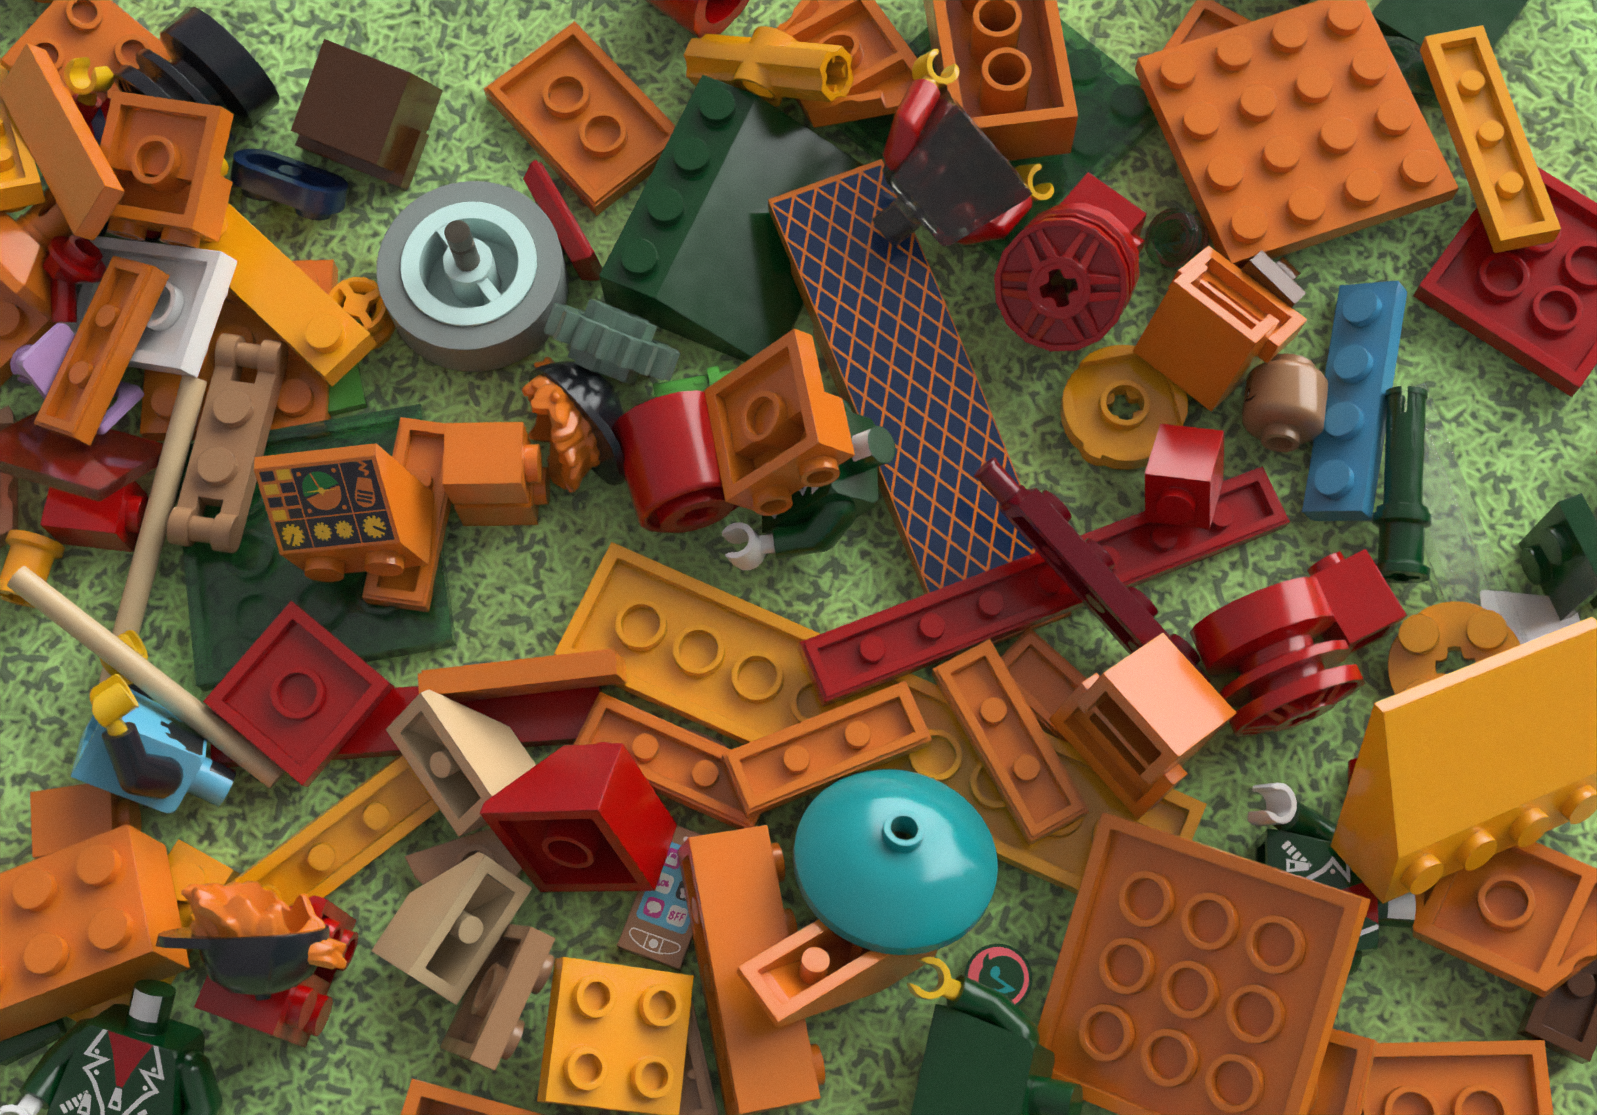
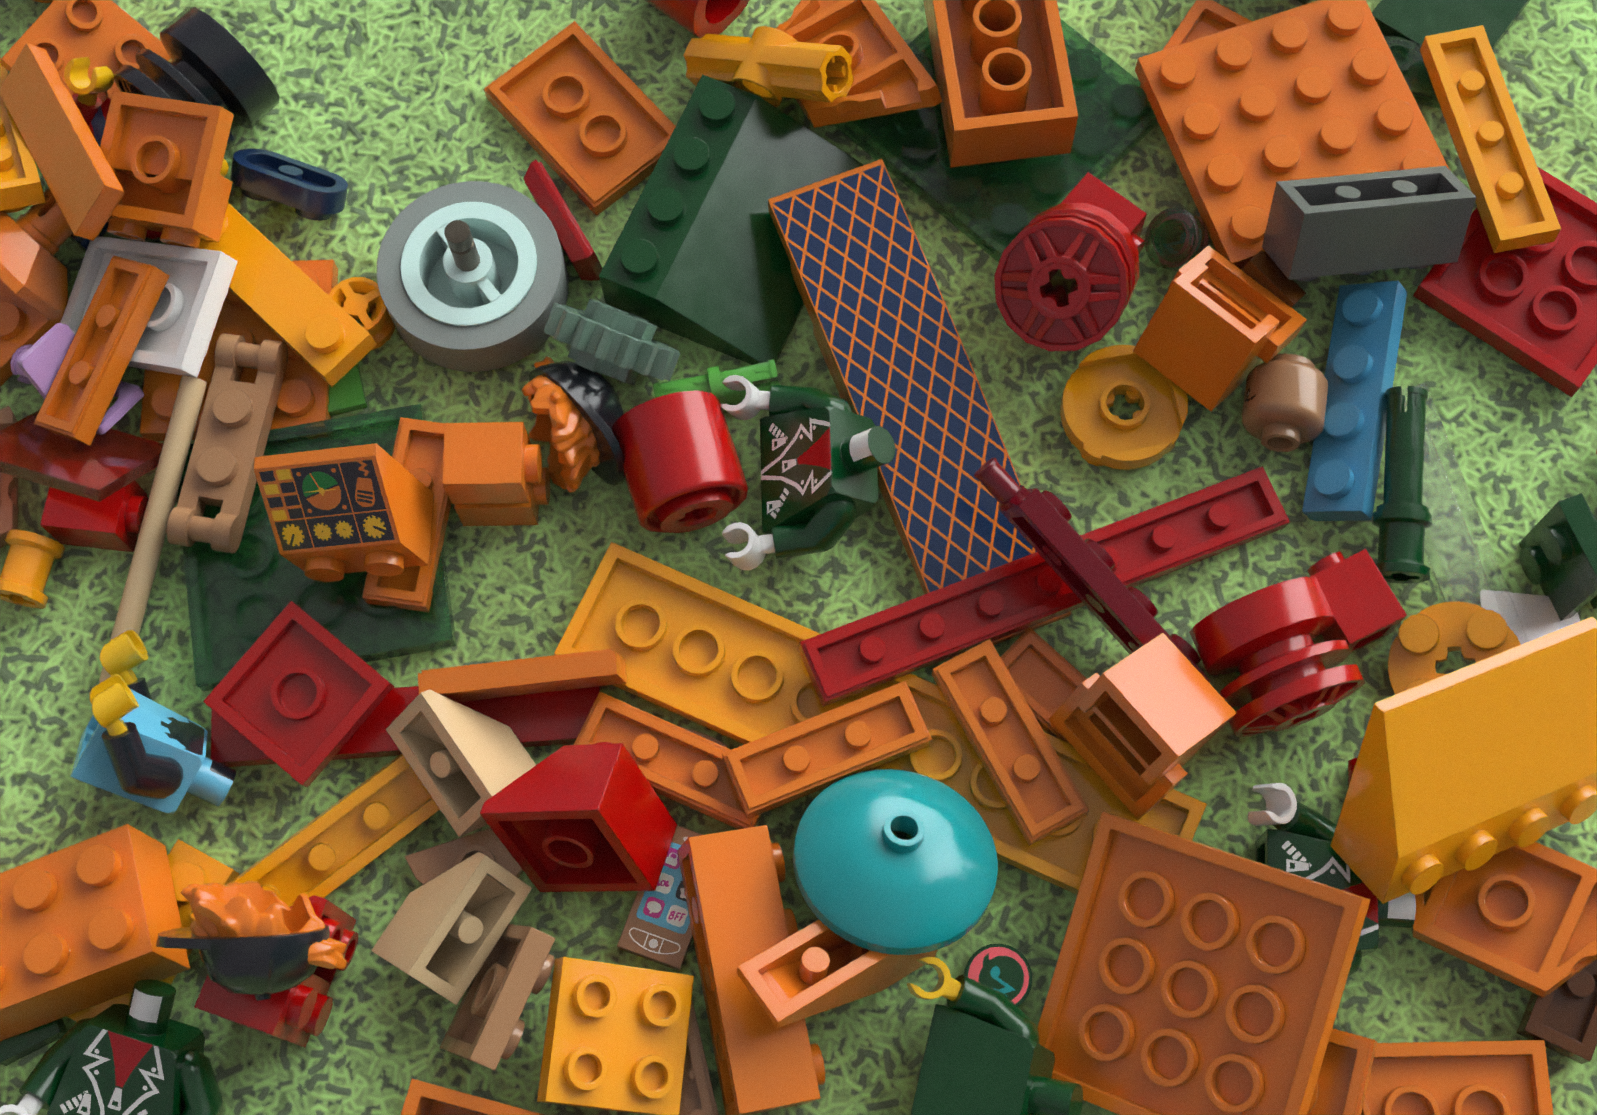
tan piece [7,566,285,789] -> none
orange brick [30,784,142,859] -> none
red plate [43,235,106,323] -> none
reddish brown plate [291,39,443,190] -> none
orange plate [704,328,855,516] -> none
clear smoke torso [872,49,1054,247] -> none
red brick [1145,424,1224,530] -> none
none -> dark grey brick [1262,166,1476,281]

